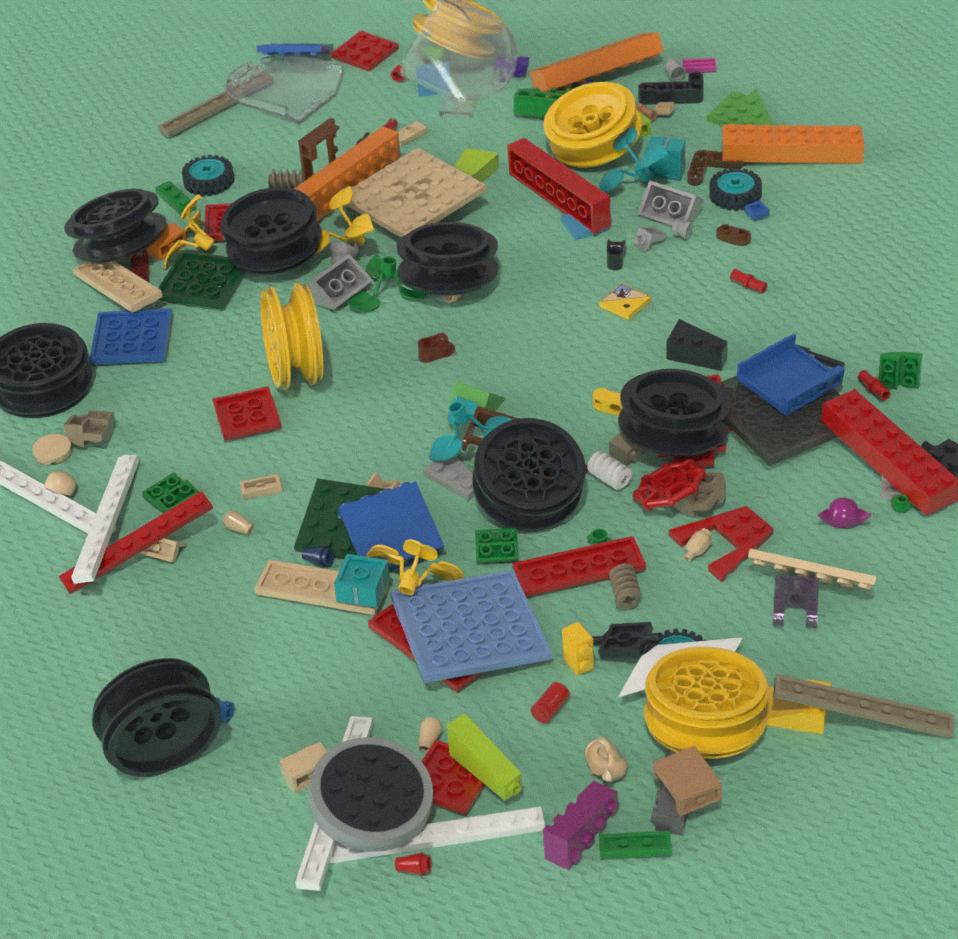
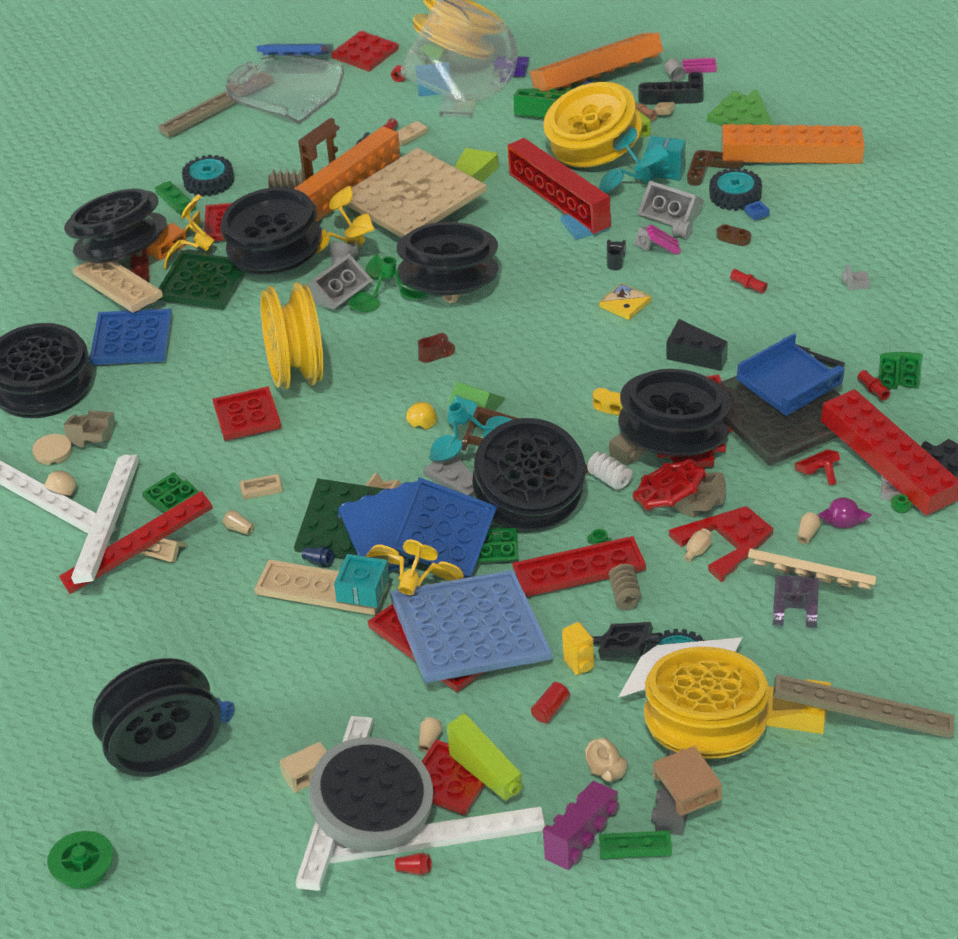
none -> green wheel [47,831,114,889]
none -> blue plate [391,477,497,578]
none -> yellow hair [406,402,438,430]
none -> dark pink tile [647,224,681,255]
none -> red plate [794,449,840,485]
none -> tan cone [797,512,821,544]
none -> light grey bracket [842,265,870,290]

